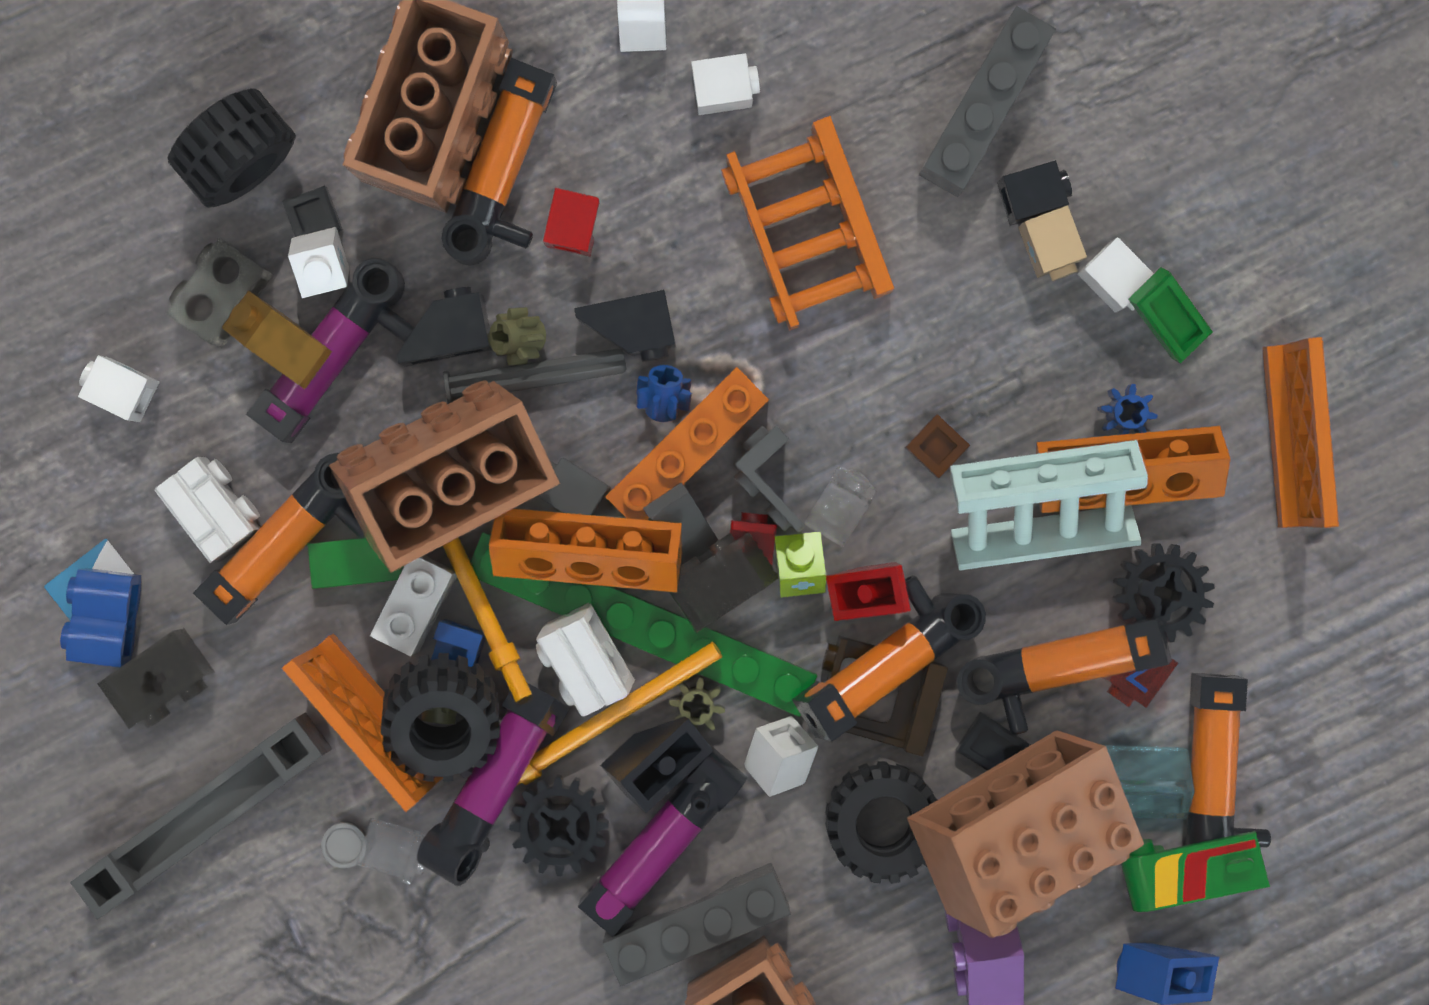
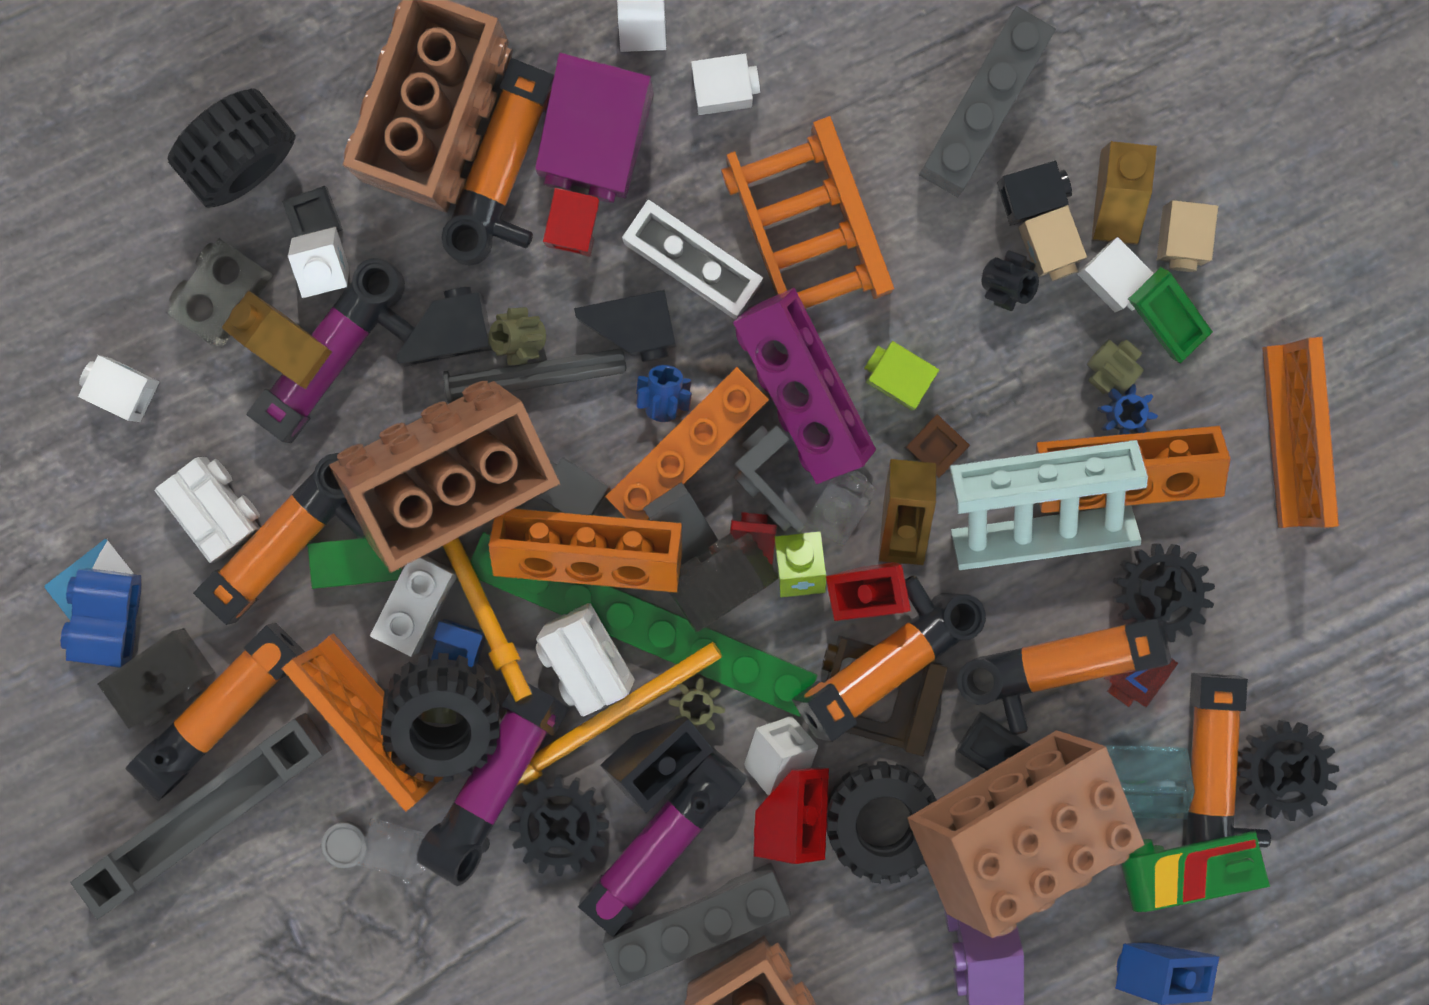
none -> piece [125,622,305,801]
none -> magenta slope [535,53,654,203]
none -> white brick [622,199,763,320]
none -> magenta brick [733,287,877,485]
none -> red slope [754,767,829,864]
none -> lime brick [864,341,940,411]
none -> pearl gold slope [878,459,936,566]
none -> black gear [981,250,1039,311]
none -> olive gear [1086,339,1144,395]
none -> pearl gold slope [1091,141,1157,245]
none -> tan brick [1157,200,1218,272]
none -> black gear [1237,720,1339,821]

